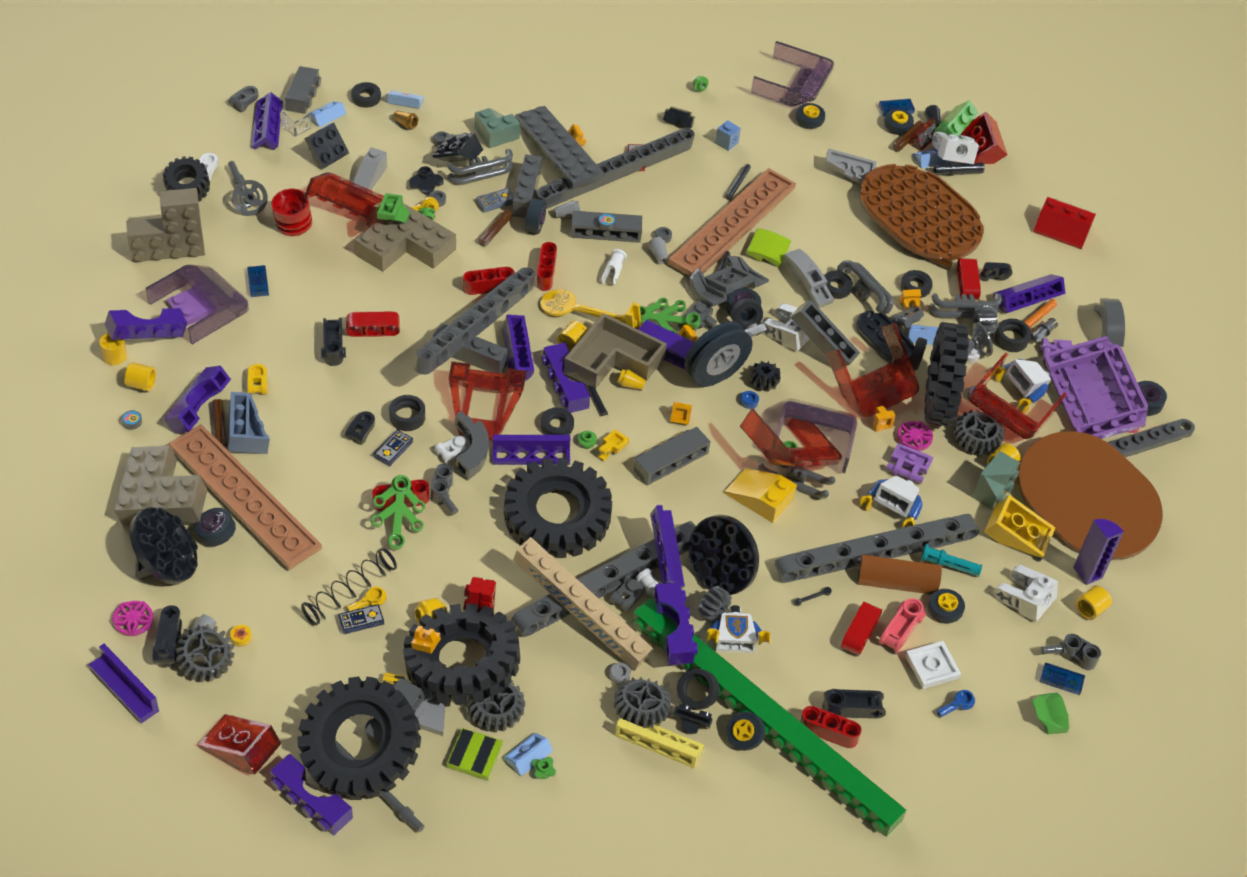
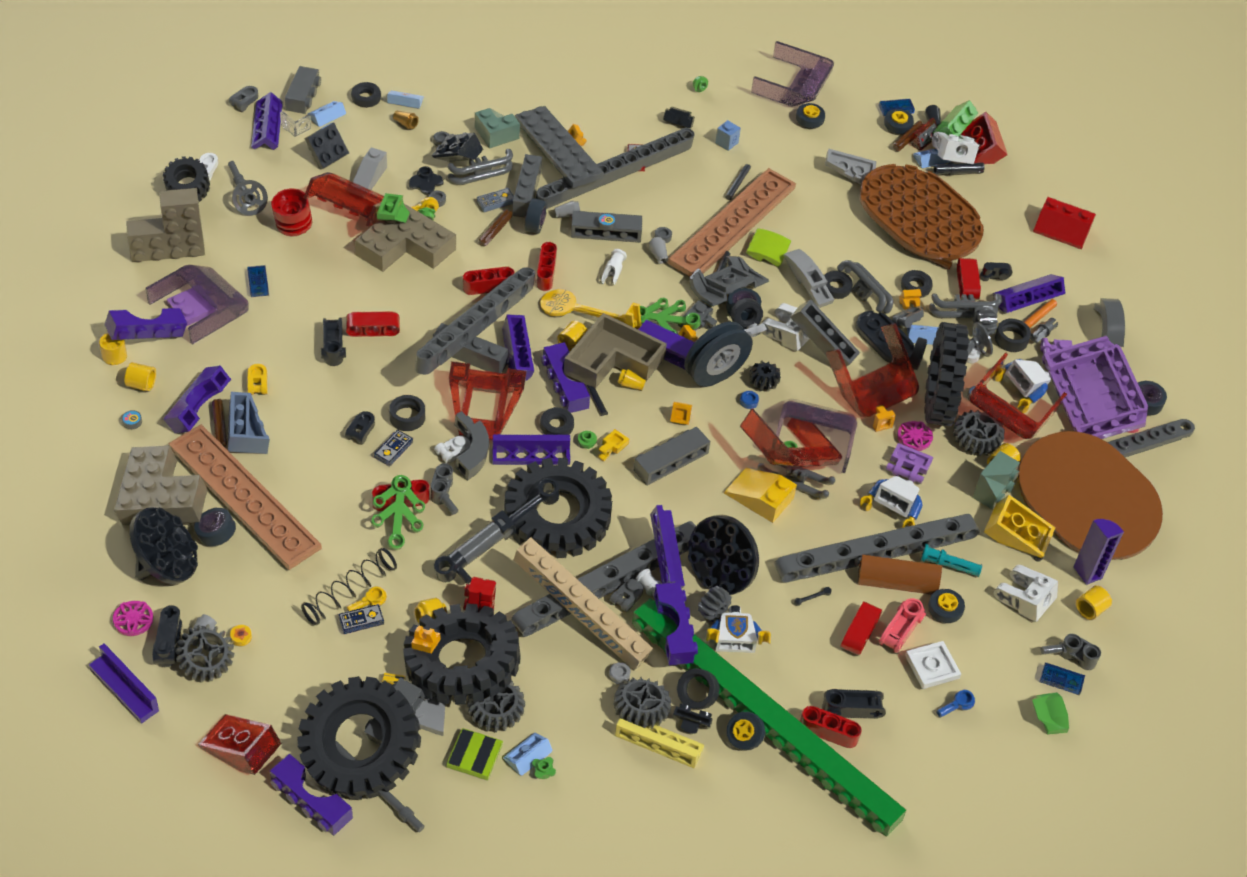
none -> black piece [434,478,559,584]

